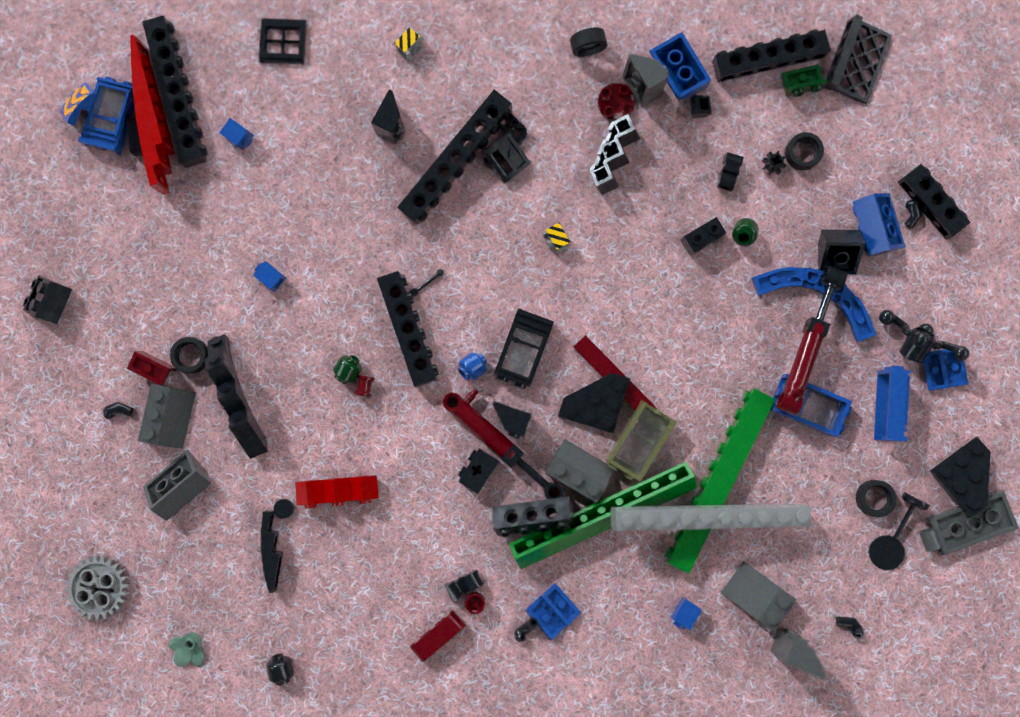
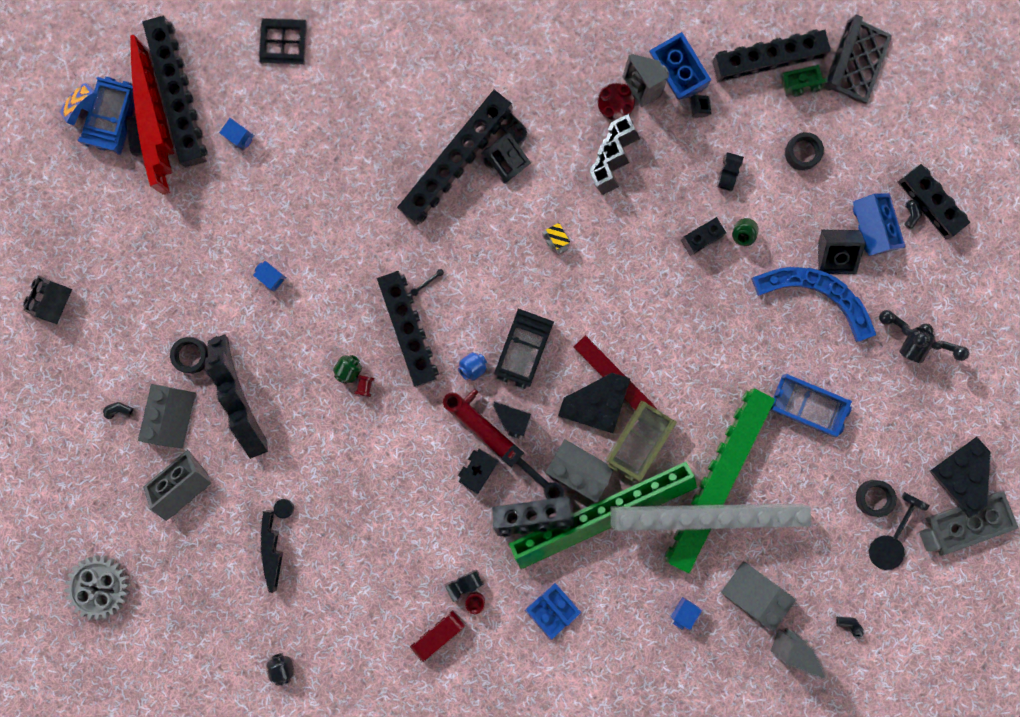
dark red panel [126,351,176,386] -> none
sand green plate [168,632,204,667] -> none
red brick [295,475,379,509] -> none
black slope [371,89,405,144] -> none
brick [394,27,424,63] -> none
black arm [514,617,538,642] -> none
black tyre [570,27,608,57] -> none
black gear [762,151,786,175] -> none
dark red piece [776,266,848,416] -> none
blue door [874,366,911,442] -> none
blue slope [923,349,969,391] -> none

